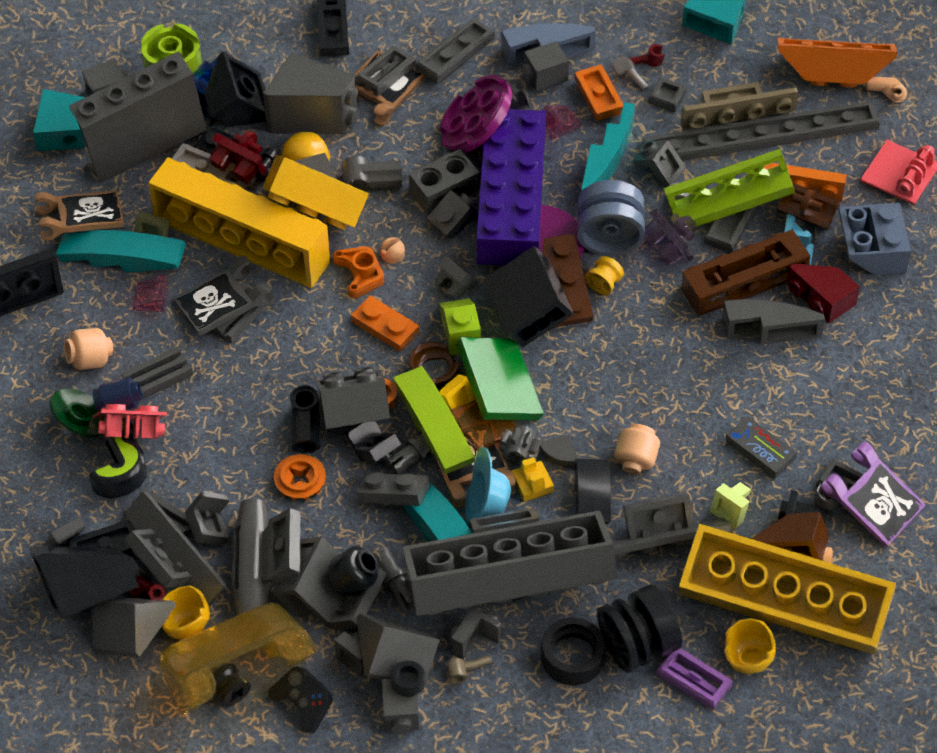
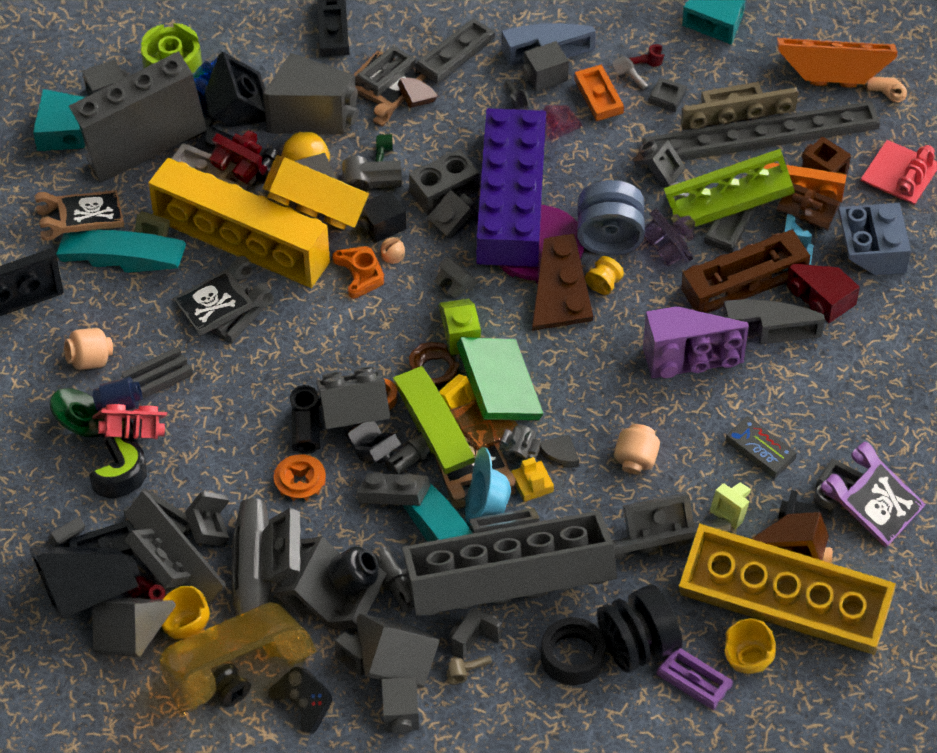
clear pink slope [133,275,169,312] -> none
orange plate [351,295,419,352] -> none
black tile [391,660,426,697] -> none
magenta tile [439,75,512,154] -> none
black brick [484,246,574,348] -> none
black slope [574,458,611,523] -> none
teal slope [581,102,635,192] -> none
none -> black brick [357,190,407,244]
none -> dark green hand [375,134,393,162]
none -> tile [397,78,438,108]
none -> medium lavender slope [643,306,749,378]
none -> reddish brown brick [801,136,851,174]

